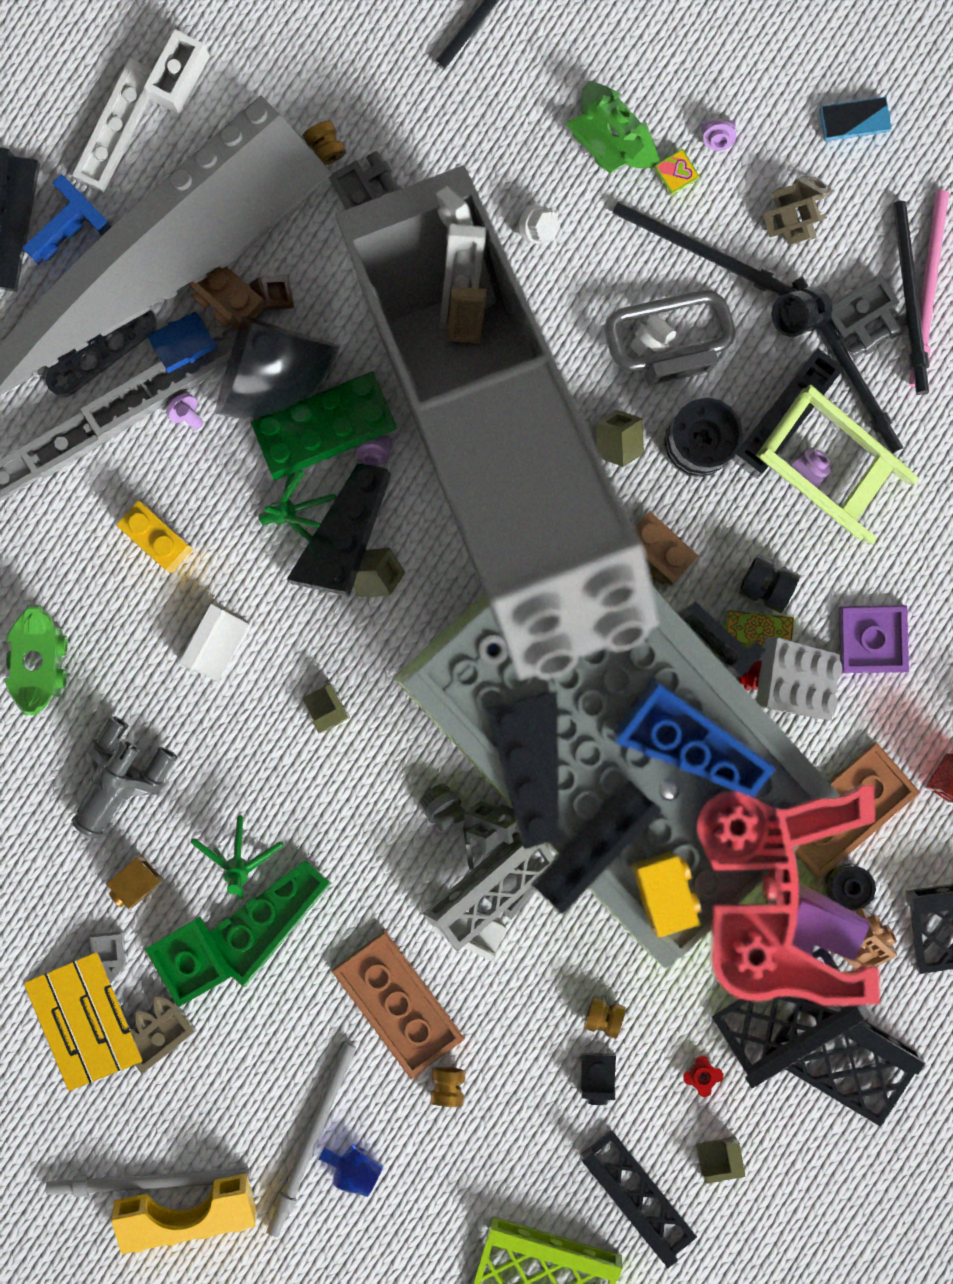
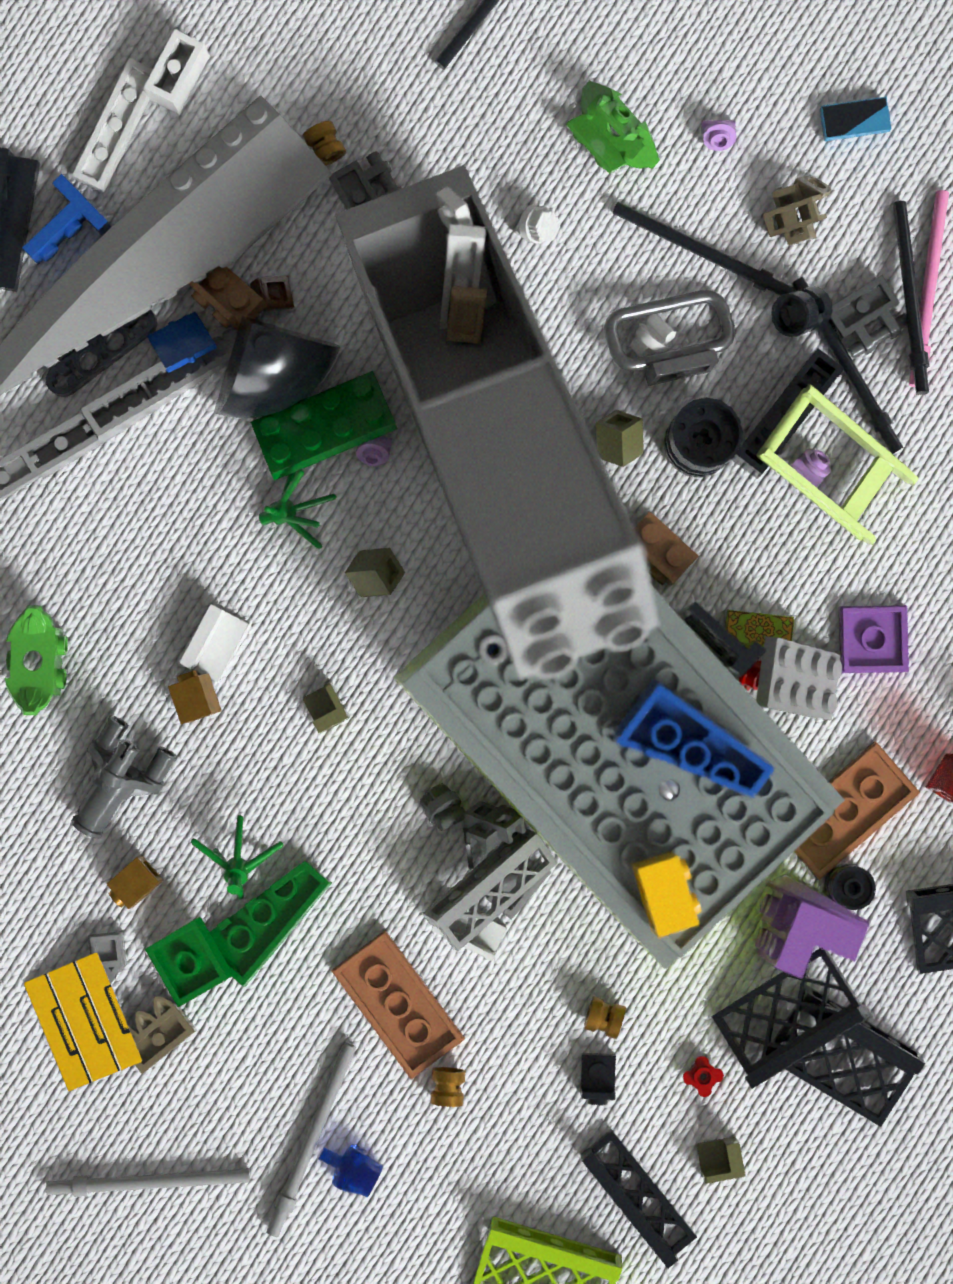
yellow arch [111,1173,256,1254] -> none
yellow brick [116,500,193,573] -> none
lavender plate [167,393,203,429] -> none
black wing [286,463,391,596] -> none
black wing [486,690,559,849] -> none
black fence [530,780,663,916] -> none
tile [654,149,700,196] -> none
coral animal [697,785,880,1005] -> none
black wheel [738,555,800,614] -> none
medium nougat bracket [839,907,898,969] -> none
none -> pearl gold brick [168,670,222,724]

